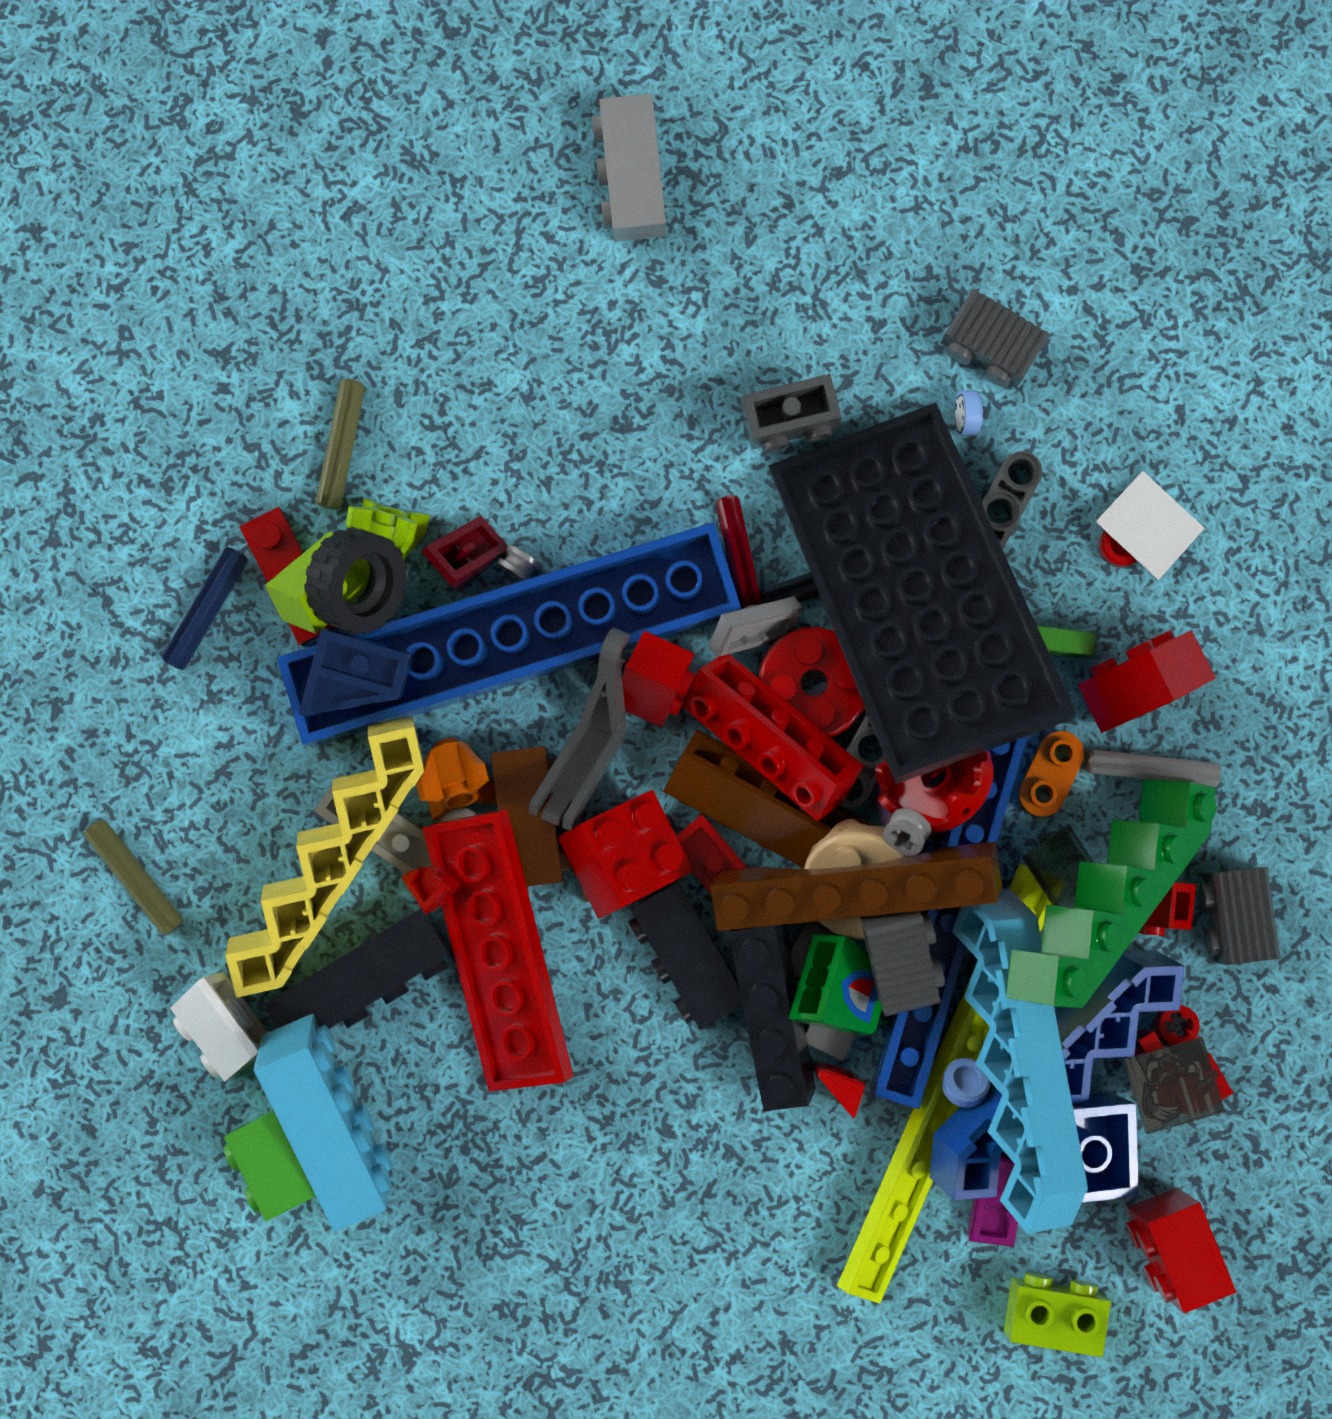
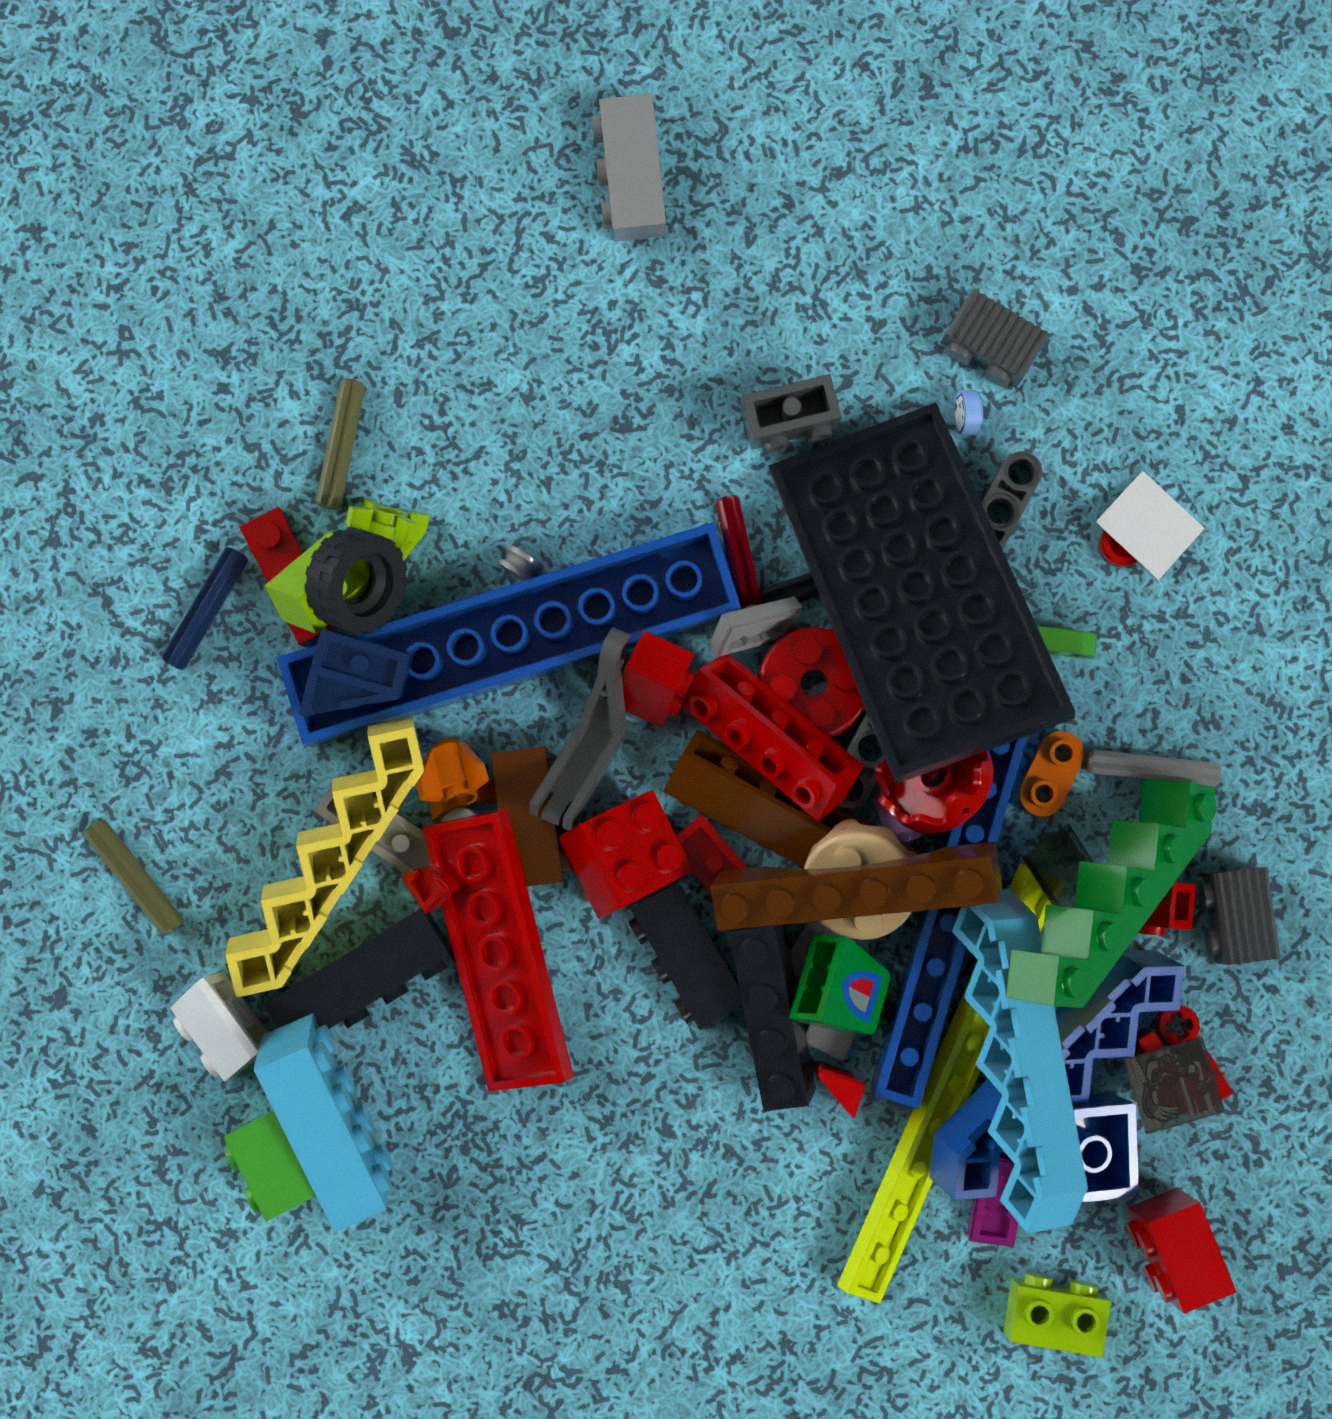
dark red slope [422,515,508,594] -> none
dark grey brick [860,911,945,1016] -> none
light grey bush [883,809,931,856] -> none
light blue tile [942,1058,991,1108] -> none
red brick [1077,629,1216,733] -> none

